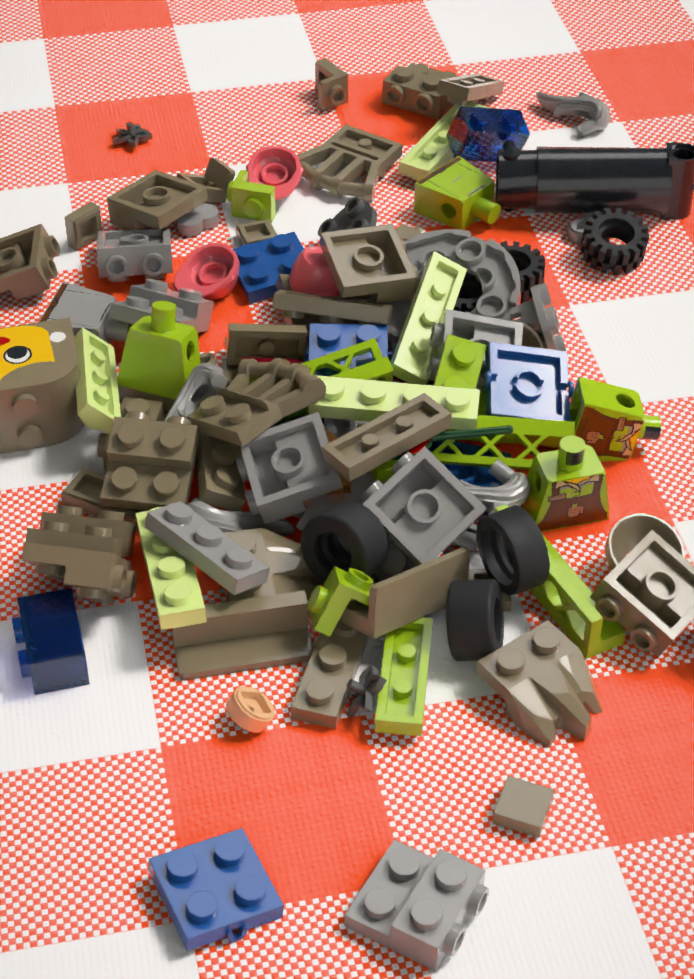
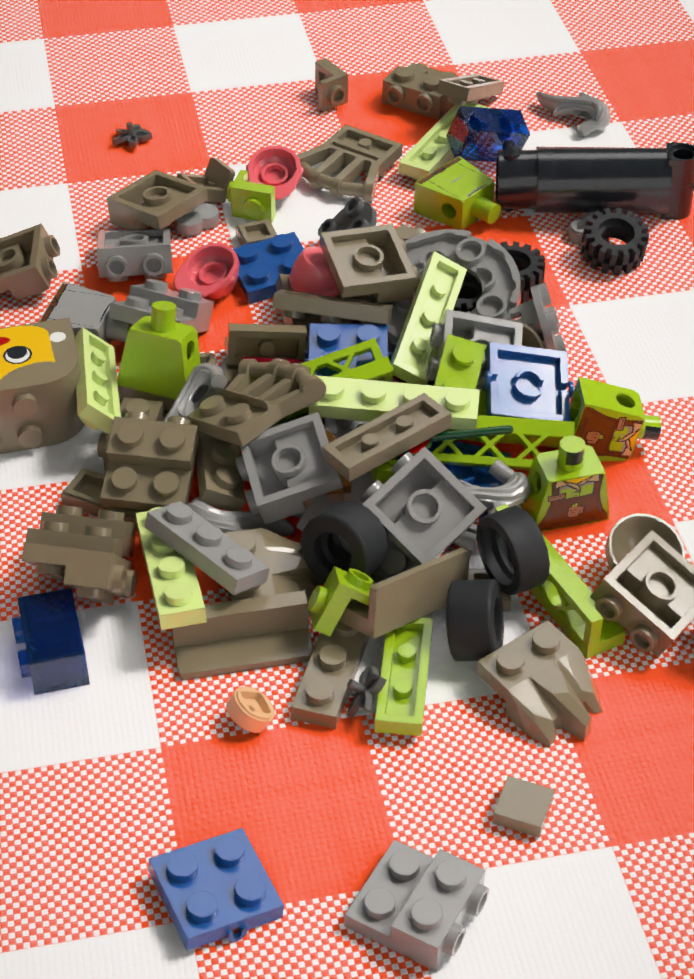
dark tan tile [64,202,102,251] -> none

